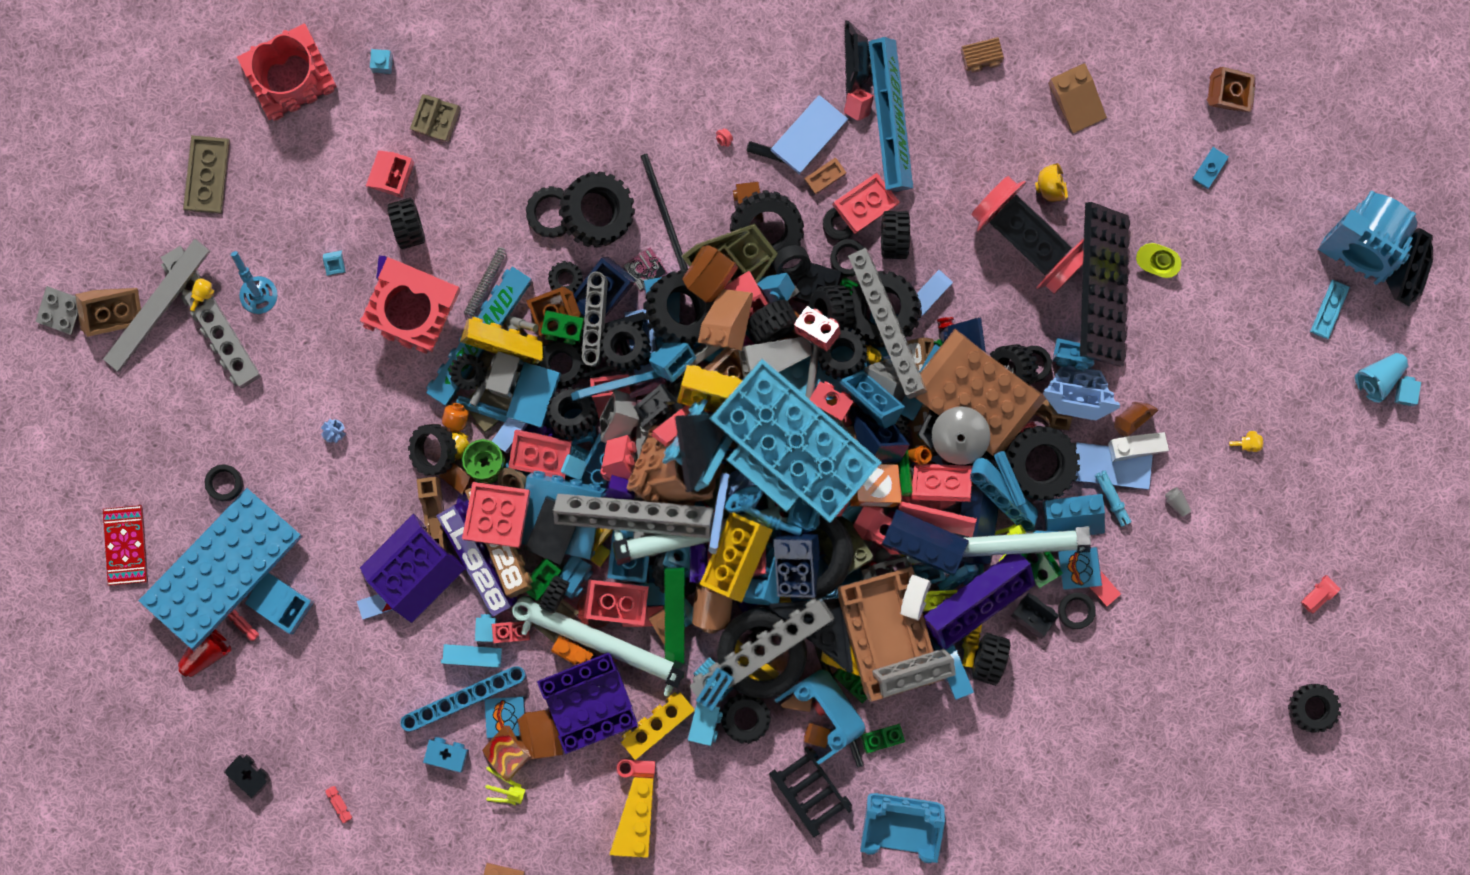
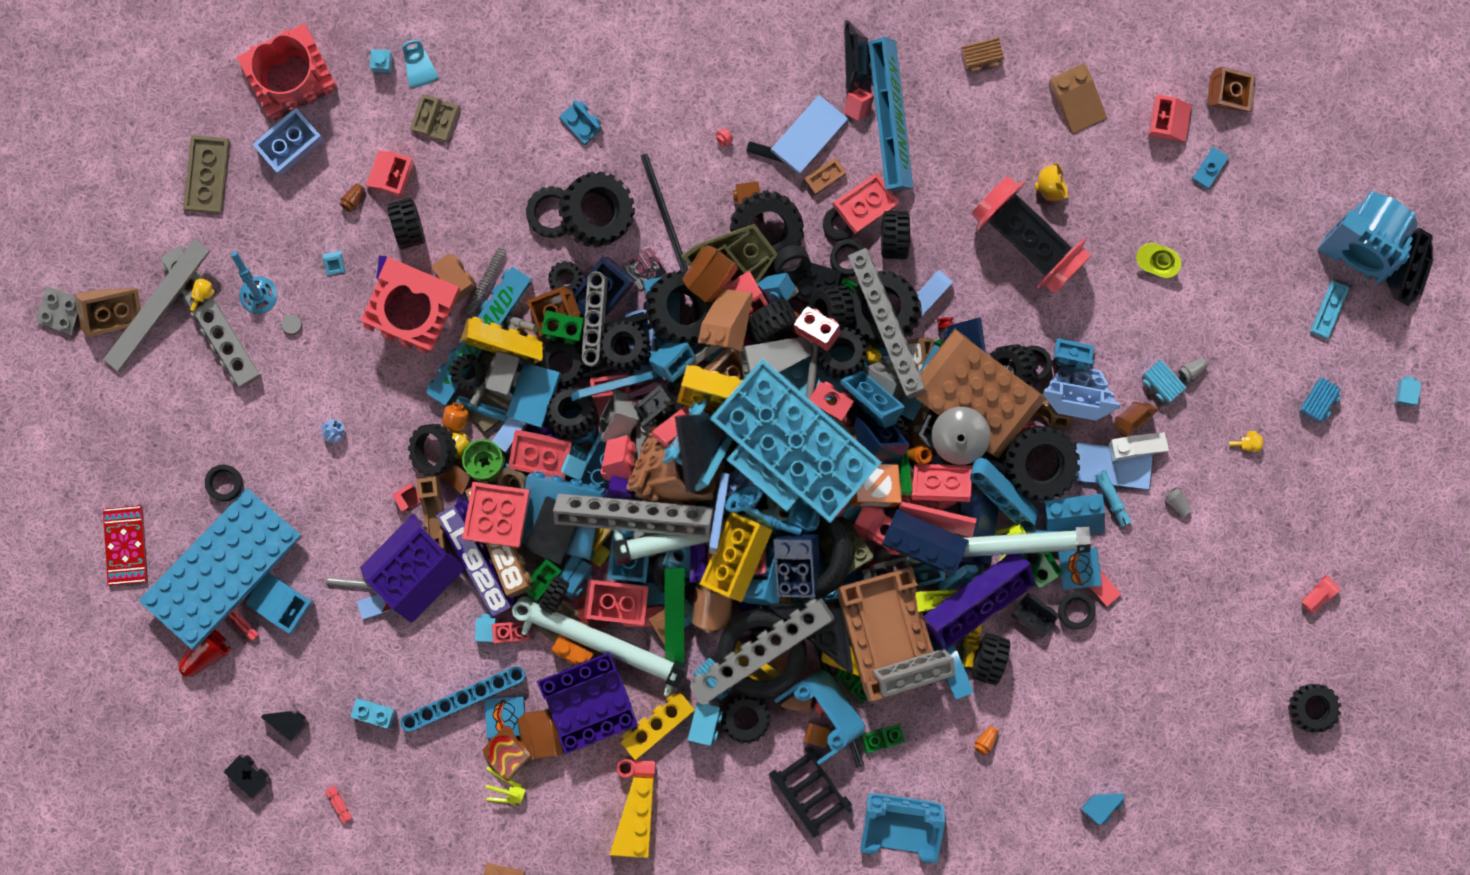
dark azure brick [423,737,468,772] -> none
medium azure panel [441,644,502,668] -> none
dark azure tile [696,667,734,711] -> none
white slope [900,575,931,621] -> none
dark azure axle [994,451,1026,507] -> none
black plate [1080,202,1130,366] -> none
medium azure cone [1355,353,1408,403] -> none
none -> light blue brick [252,108,324,177]
none -> black slope [261,710,308,742]
none -> light grey tile [282,315,302,334]
none -> light grey bar [327,577,373,589]
none -> dark orange cone [339,183,365,212]
none -> medium azure brick [350,698,396,729]
none -> coral panel [392,483,420,512]
none -> medium azure piece [402,40,438,87]
none -> nougat brick [431,253,476,302]
none -> dark azure bracket [559,99,601,145]
none -> orange cone [973,725,999,756]
none -> dark azure slope [1080,793,1125,825]
none -> medium azure brick [1142,359,1186,404]
none -> coral slope [1148,94,1192,143]
none -> light grey cone [1178,358,1208,383]
none -> dark azure brick [1299,377,1341,423]

